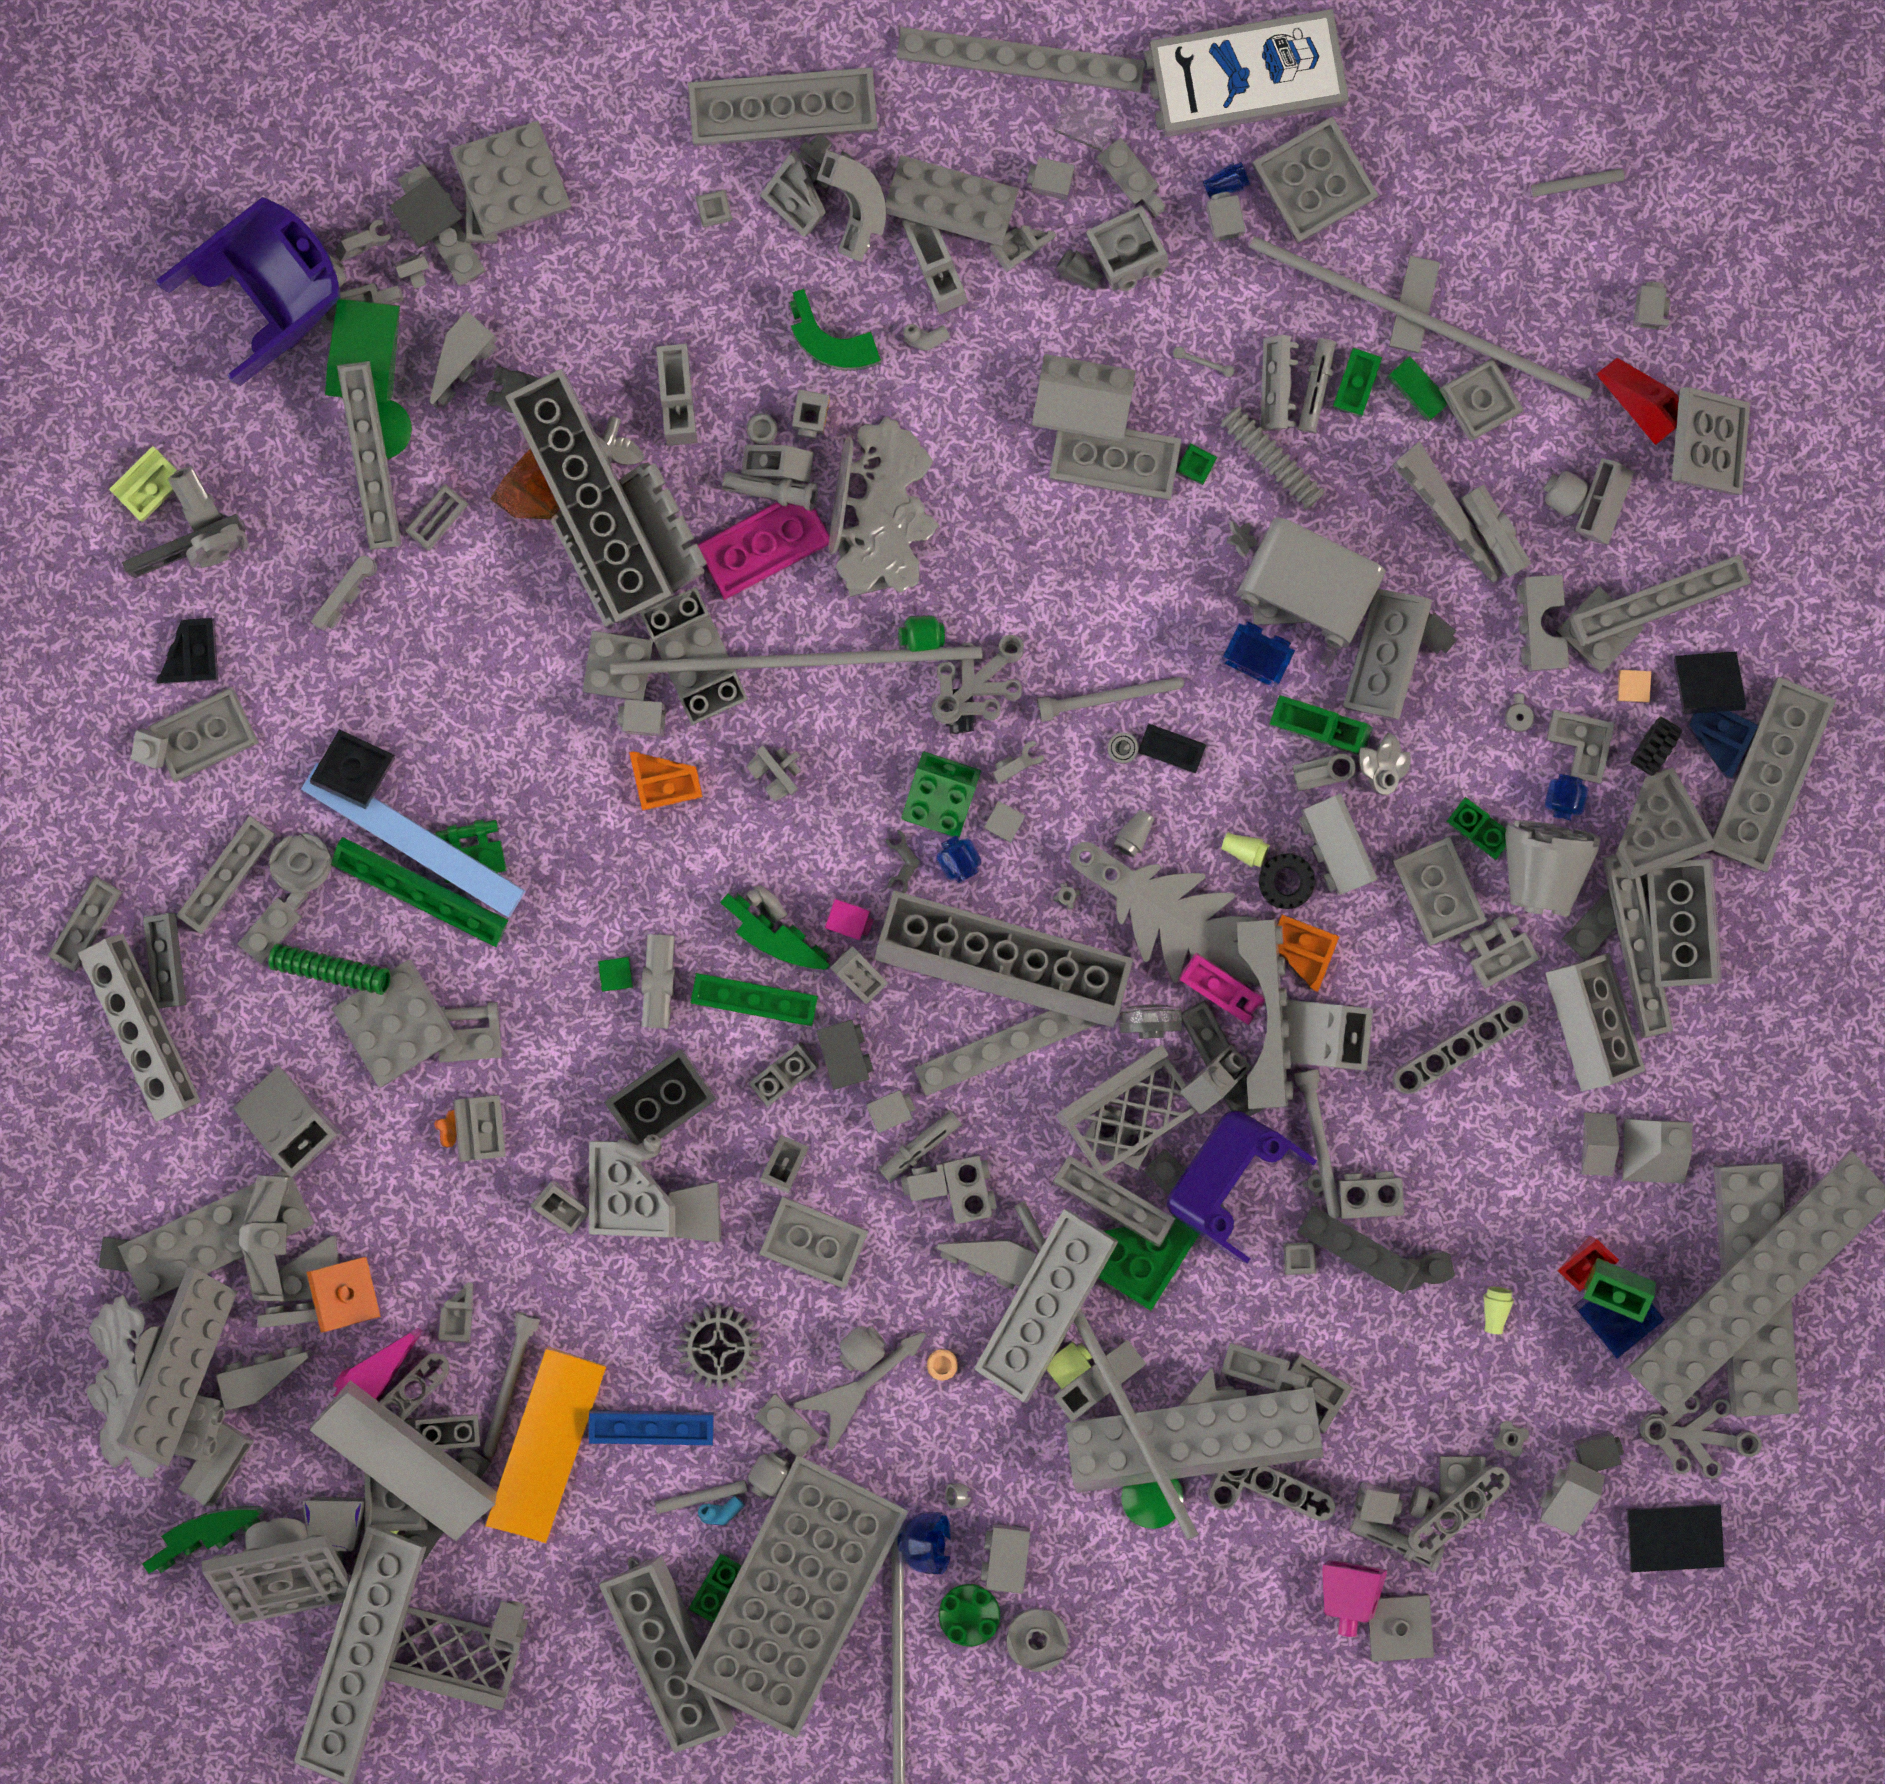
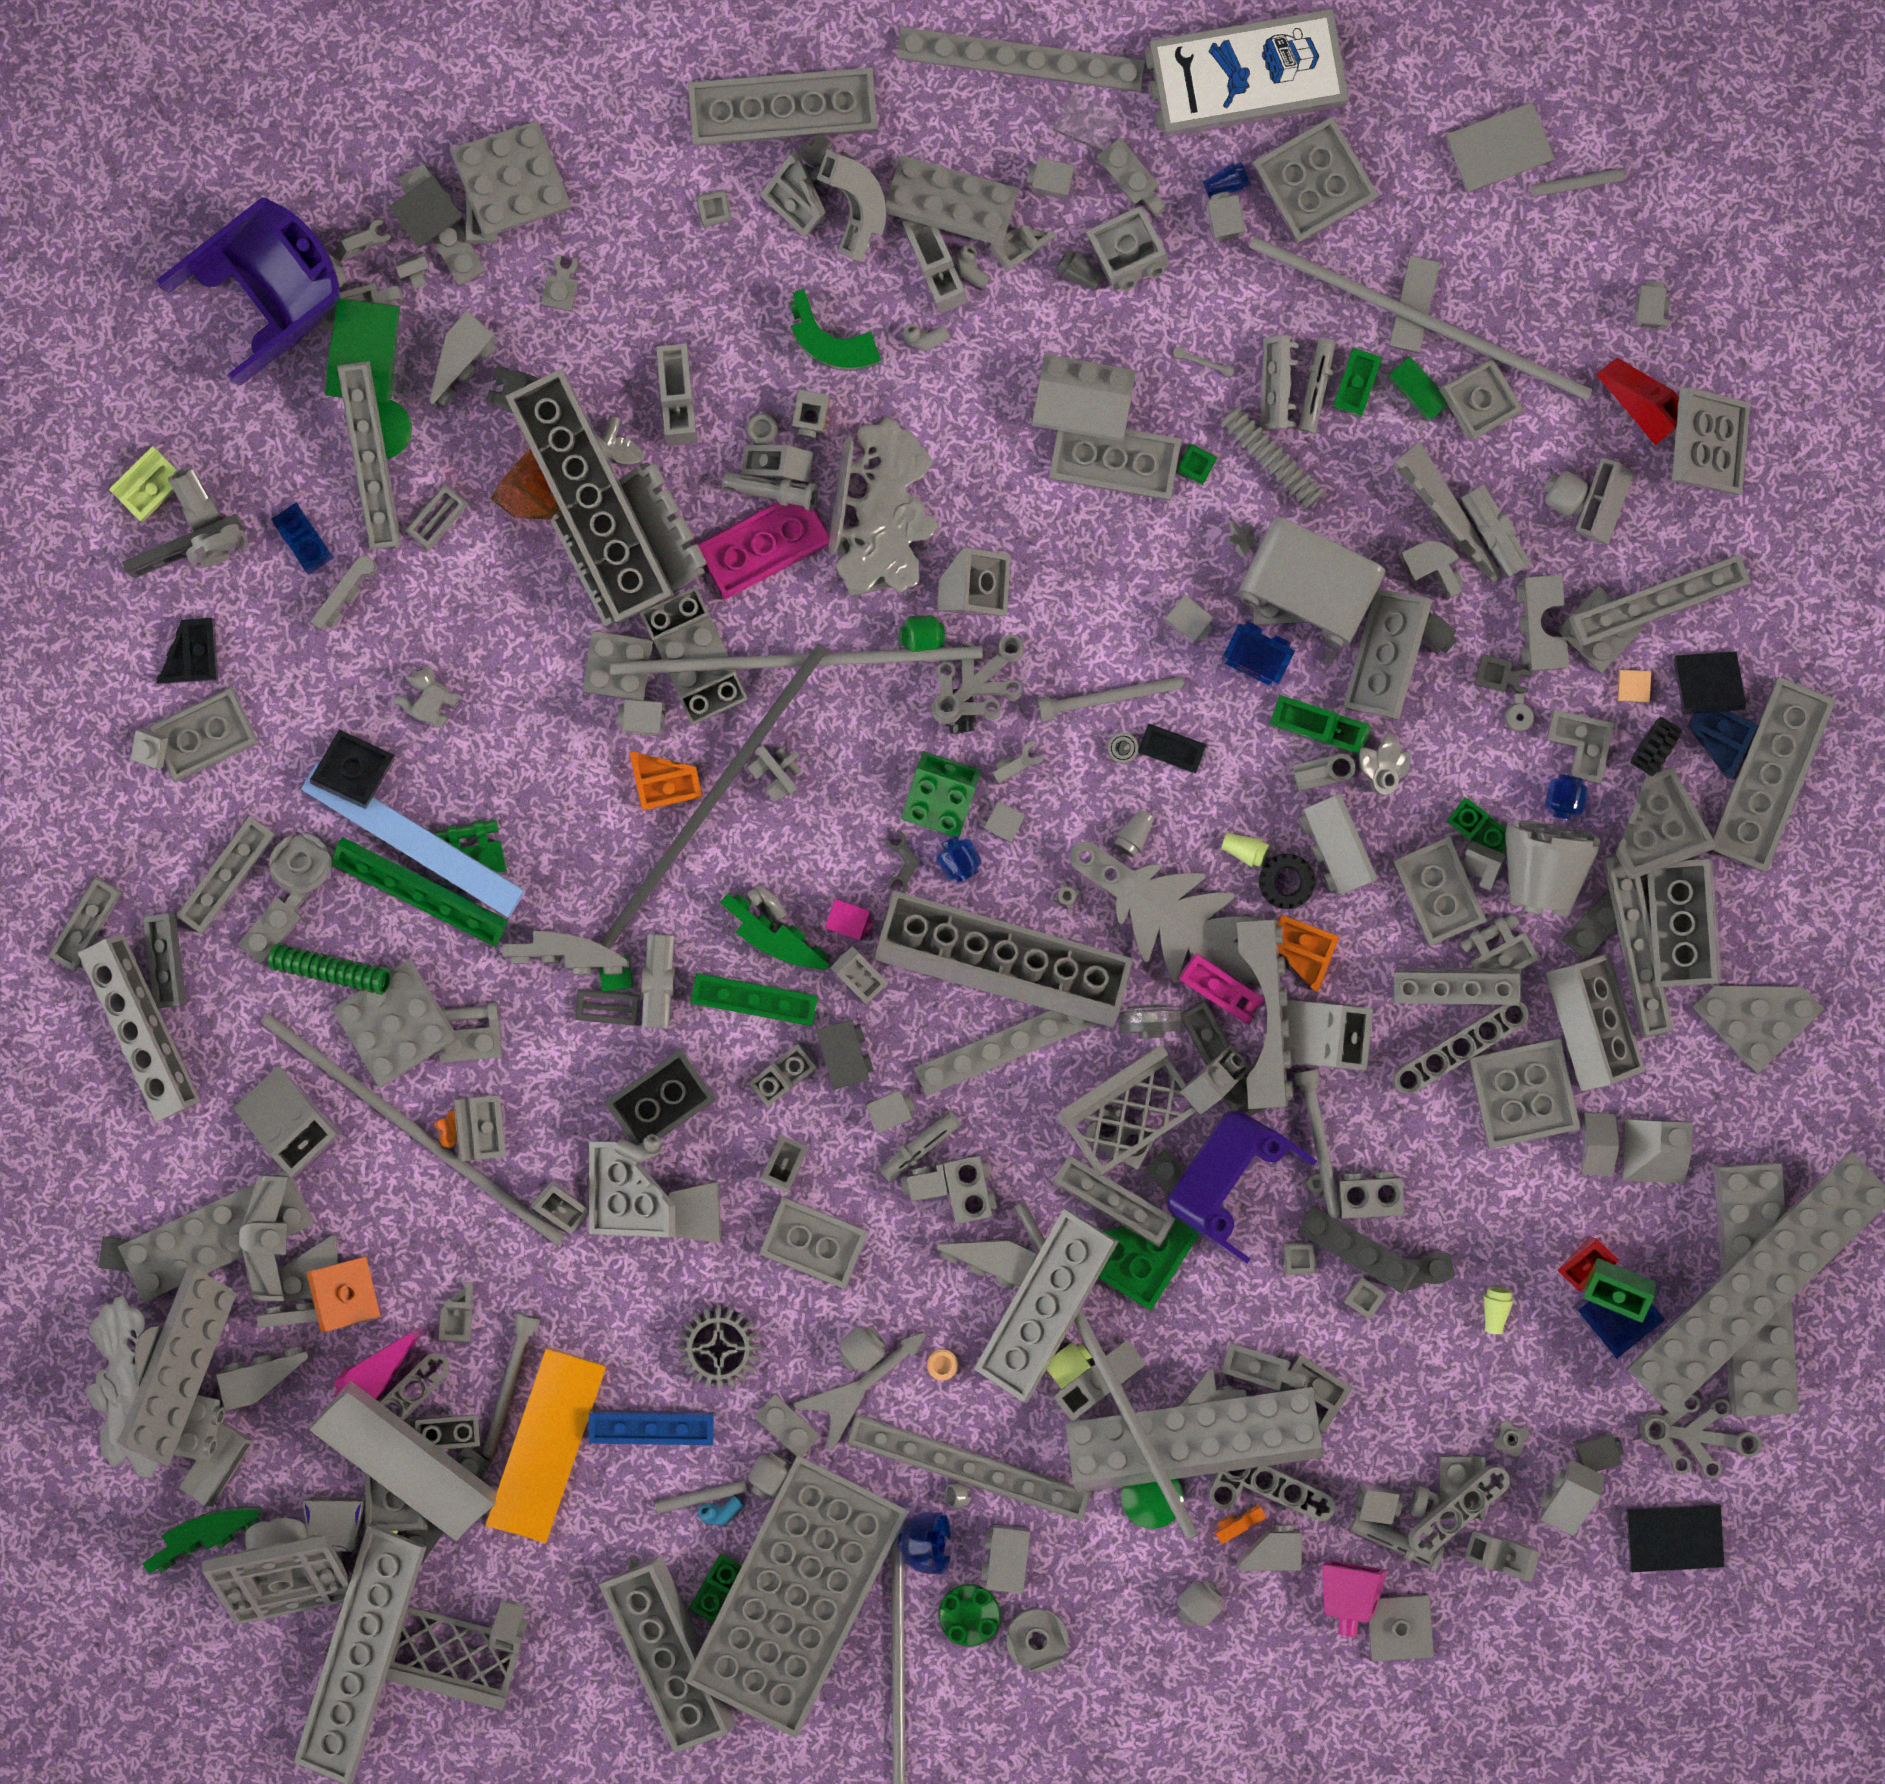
none -> light grey piece [261,1013,565,1246]
none -> clear blue slope [271,502,334,575]
none -> light grey animal [394,665,461,730]
none -> light grey slope [502,931,630,975]
none -> light grey plate [541,254,578,312]
none -> dark grey tile [575,989,640,1026]
none -> dark grey piece [600,643,828,949]
none -> light grey tile [847,1414,1092,1521]
none -> light grey slope [937,548,1011,616]
none -> light grey arm [956,245,991,290]
none -> light grey brick [1164,594,1214,644]
none -> light grey head [1177,1580,1224,1627]
none -> orange plate [1214,1504,1267,1544]
none -> light grey slope [1237,1523,1302,1571]
none -> light grey plate [1343,1276,1387,1320]
none -> light grey brick [1394,967,1521,1005]
none -> light grey brick [1399,541,1463,599]
none -> light grey tile [1445,102,1555,194]
none -> light grey panel [1463,841,1507,891]
none -> light grey brick [1464,1530,1540,1582]
none -> light grey plate [1469,1038,1581,1149]
none -> dark grey plate [1474,654,1533,693]
none -> light grey plate [1692,986,1824,1074]

